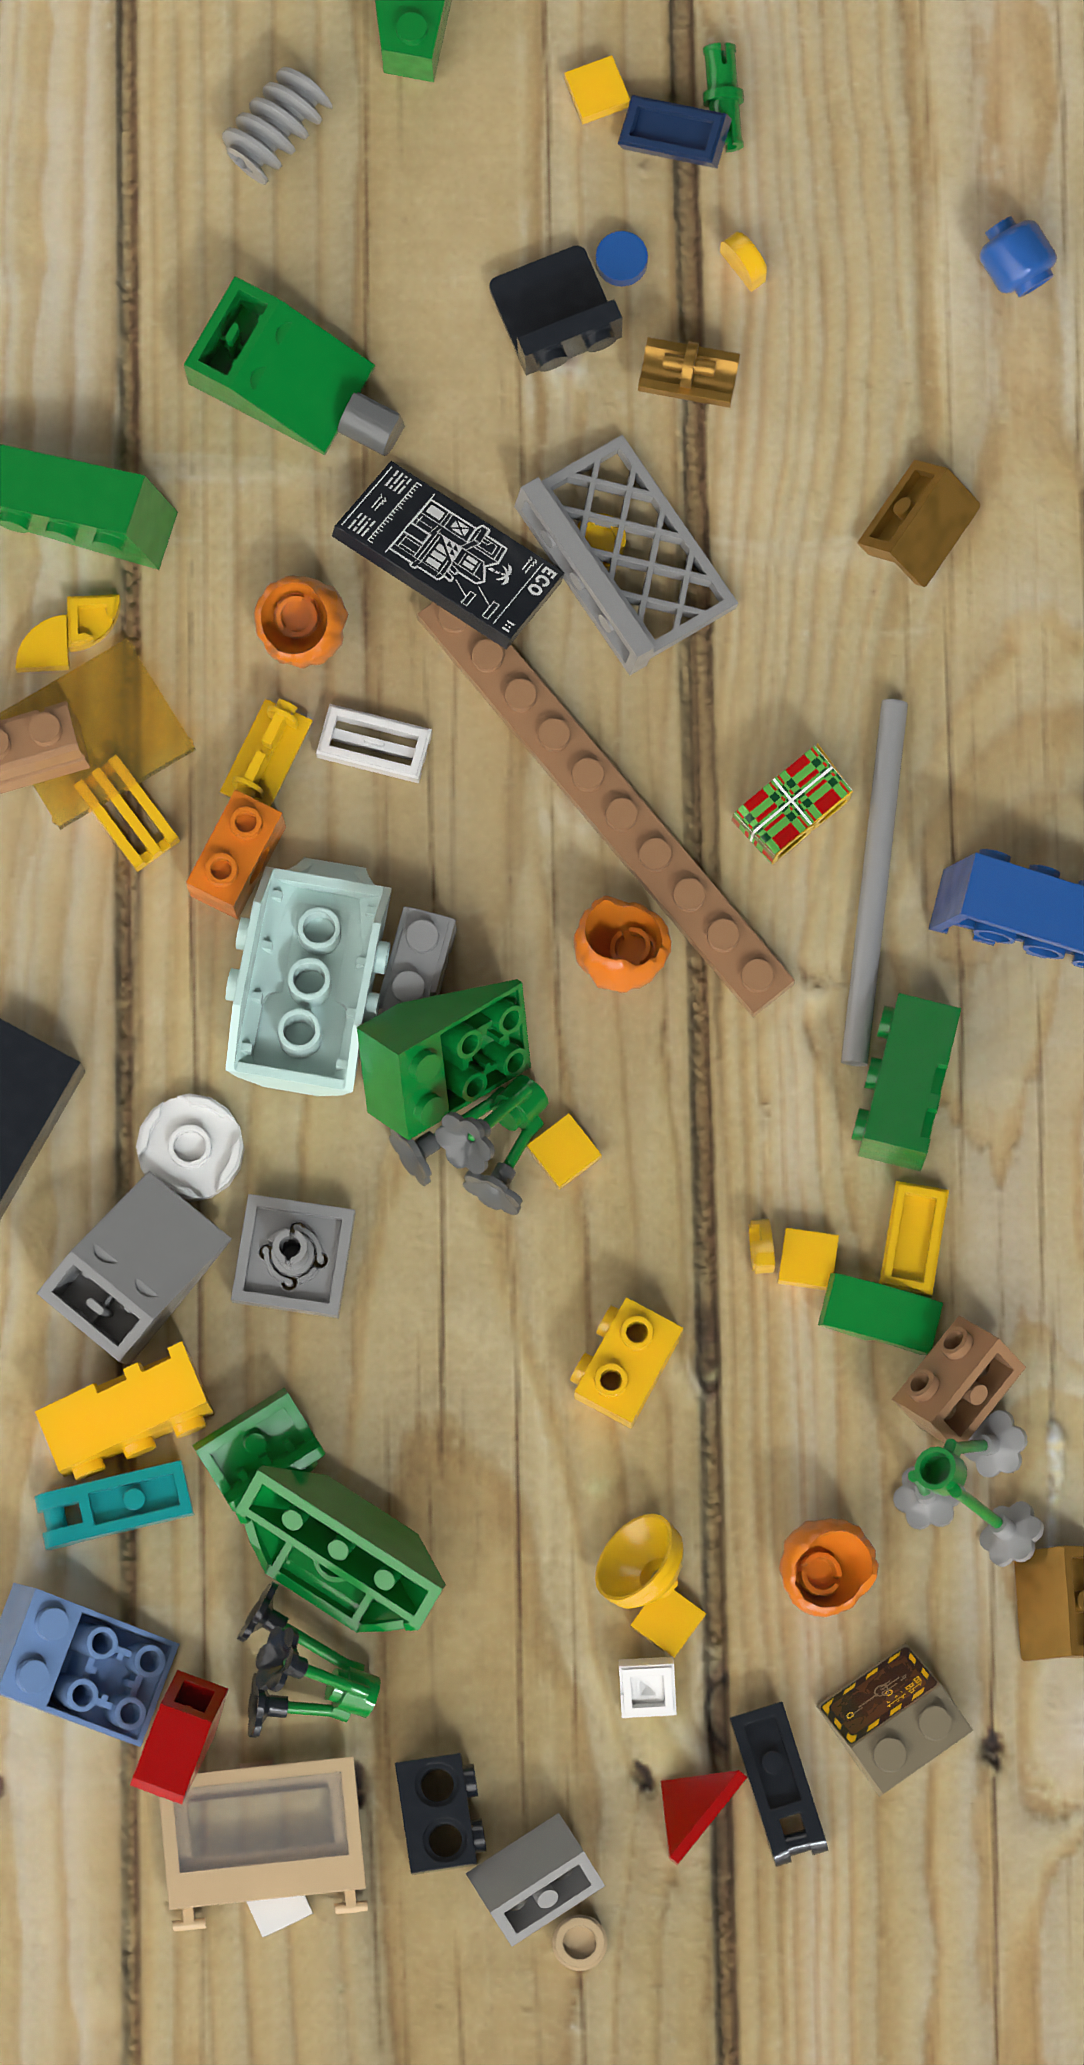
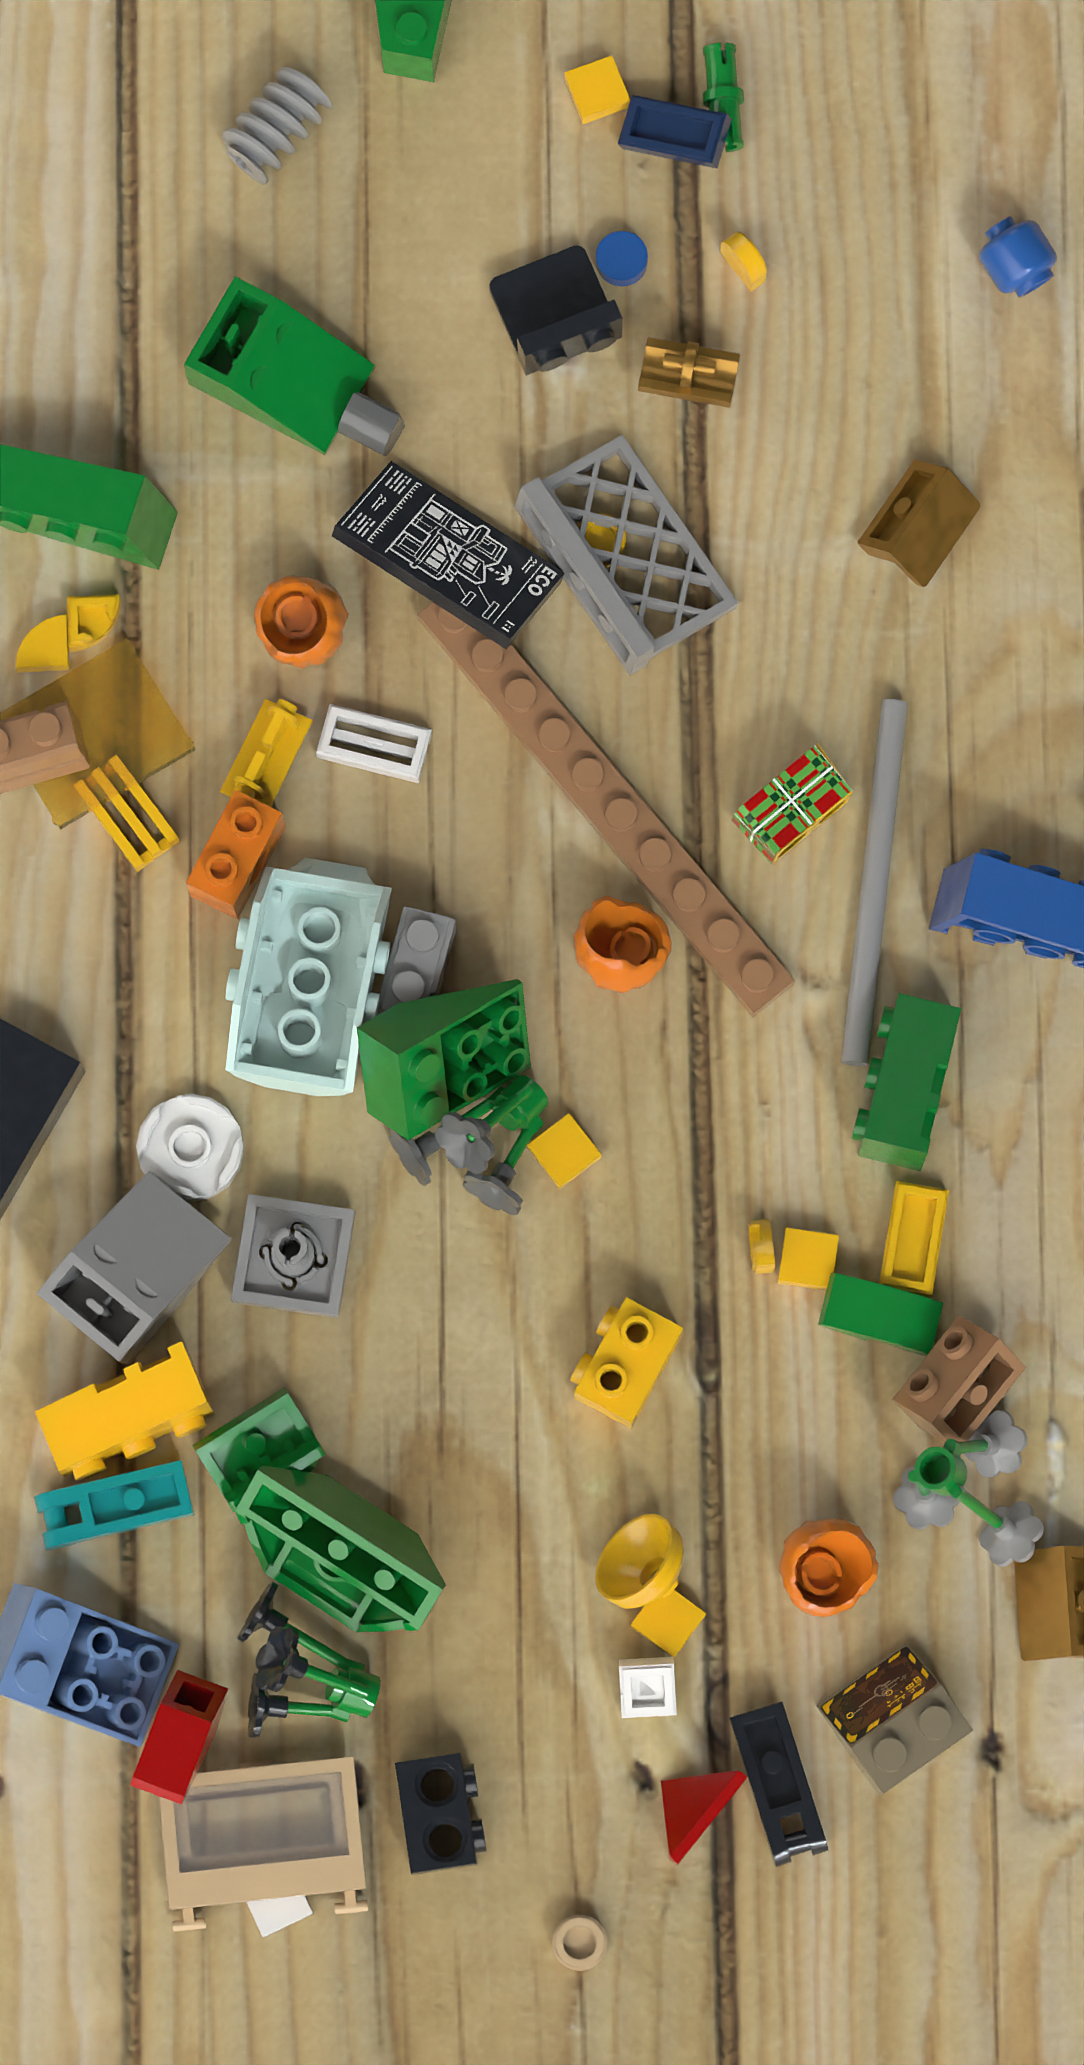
light grey brick [466,1813,605,1947] -> none

